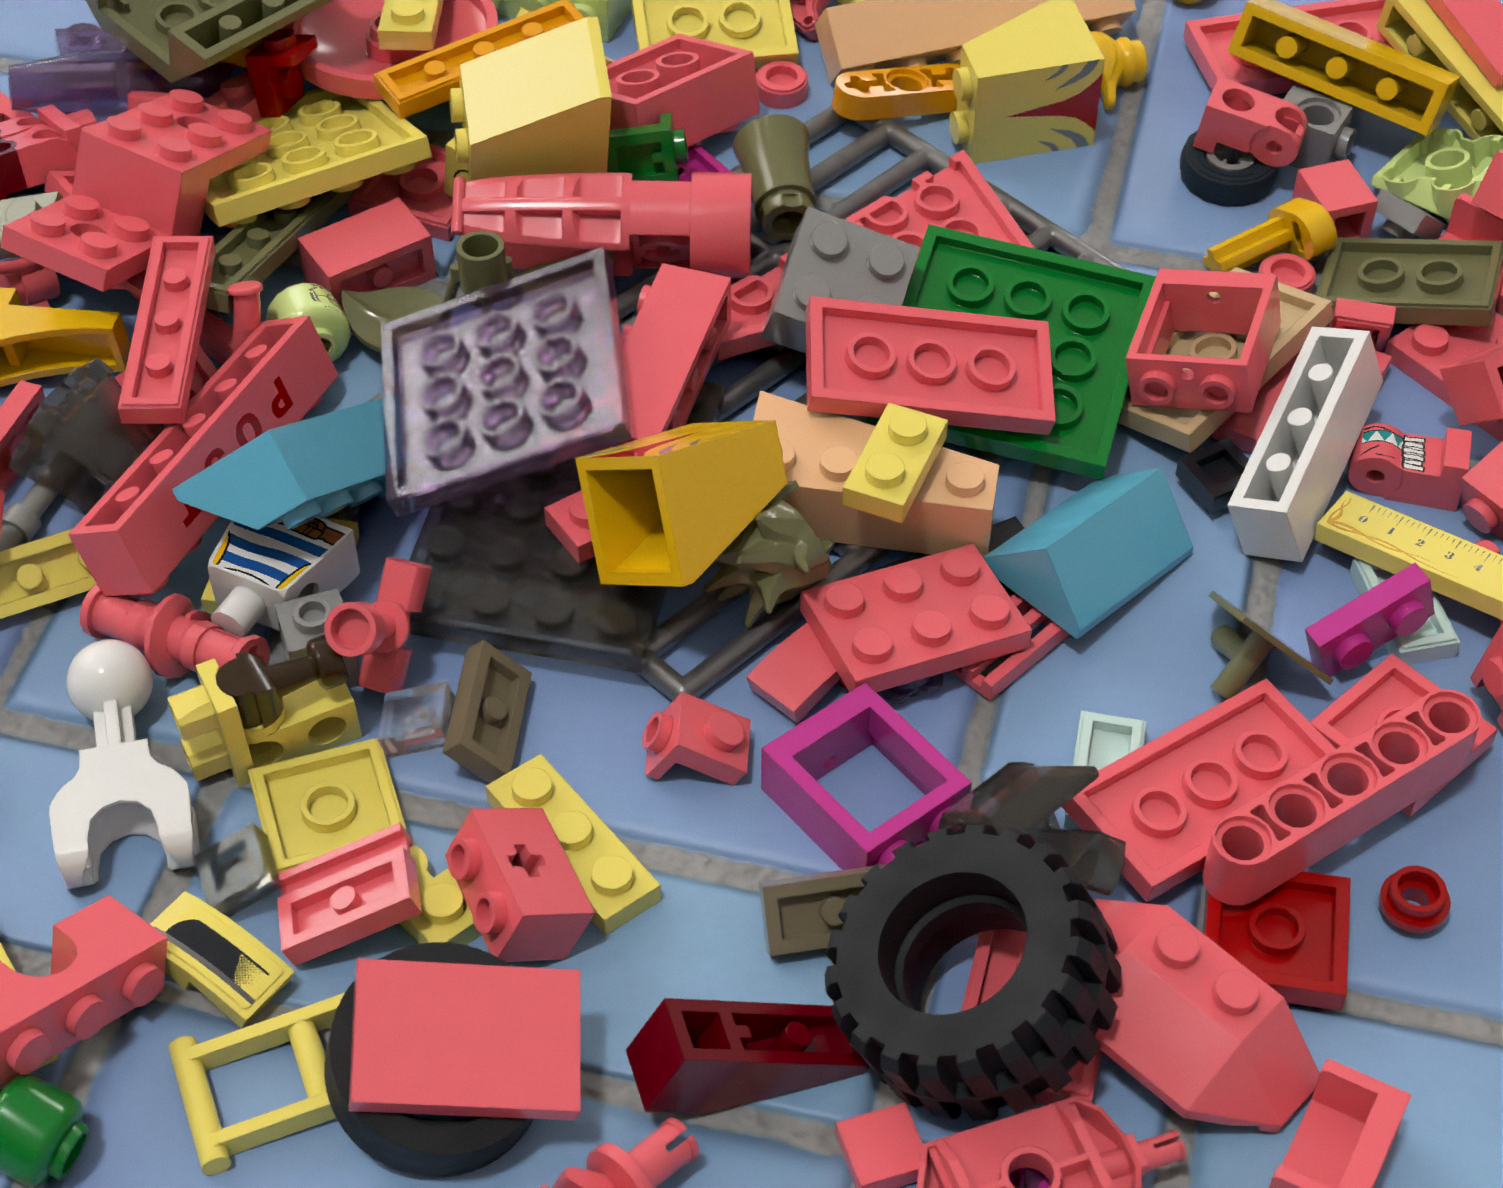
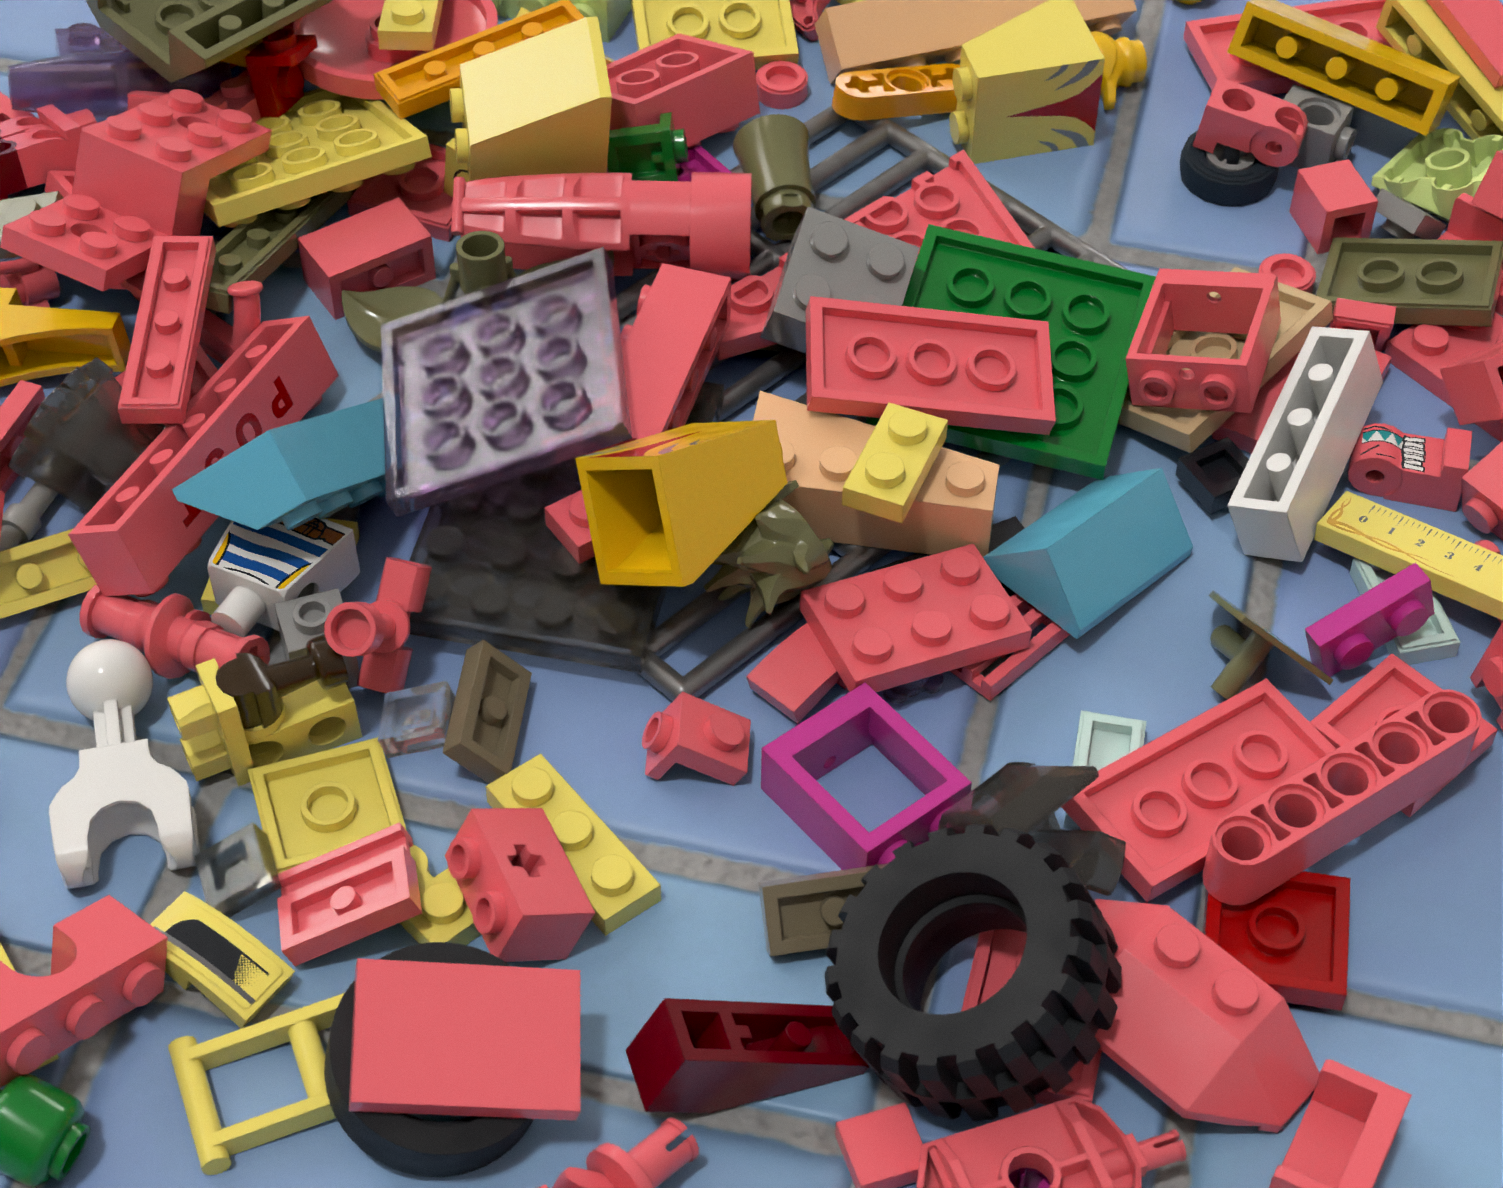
yellowish green head [266,283,351,363] -> none
yellow piece [1203,198,1337,272] -> none
red plate [1378,865,1451,933] -> none

